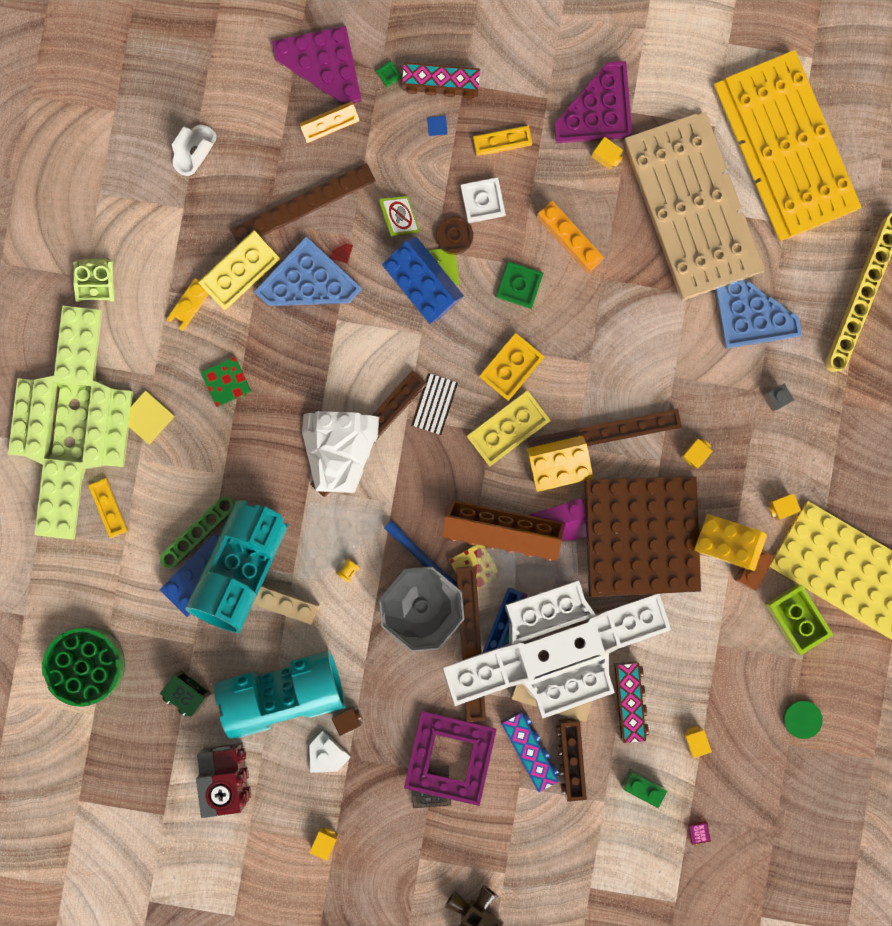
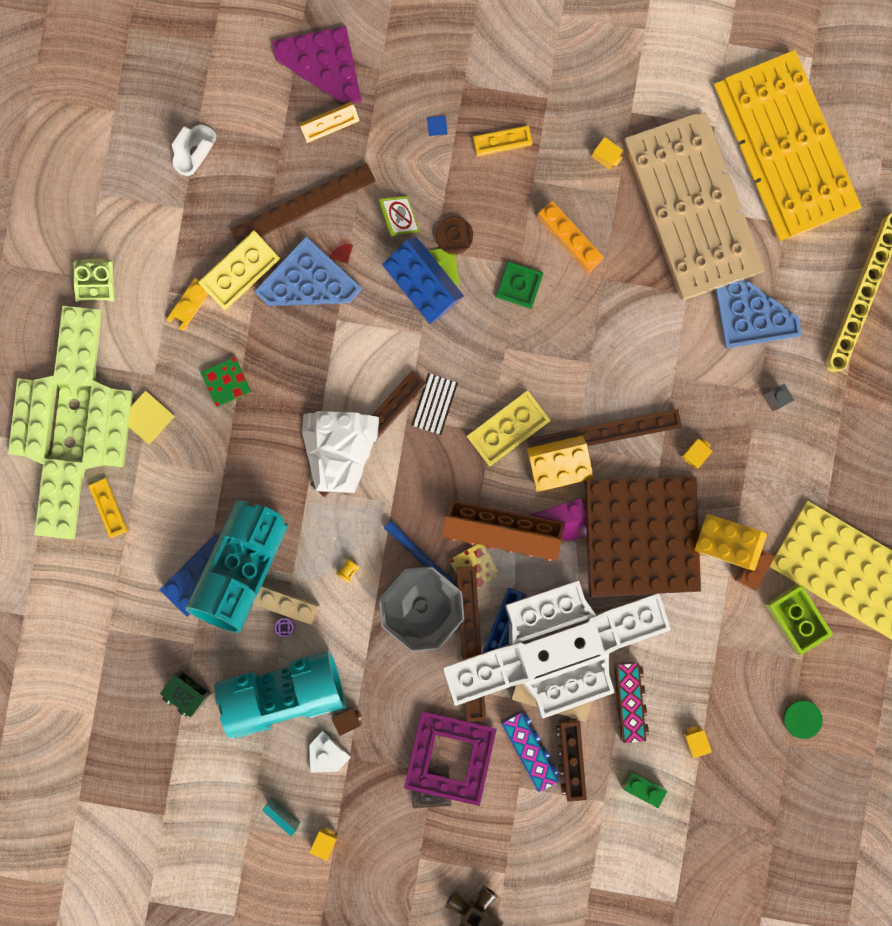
green brick [42,626,125,707] -> none
bright green beam [160,497,235,568] -> none
dark red piece [196,743,251,818] -> none
green tile [376,61,402,88] -> none
brick [402,62,480,99] -> none
white plate [461,177,506,223] -> none
yellow plate [479,333,545,401] -> none
magenta plate [554,61,632,144] -> none
tile [687,821,711,845] -> none
yellow brick [768,493,801,520] -> none
none -> teal tile [263,797,300,836]
none -> medium lavender wheel [274,617,296,637]

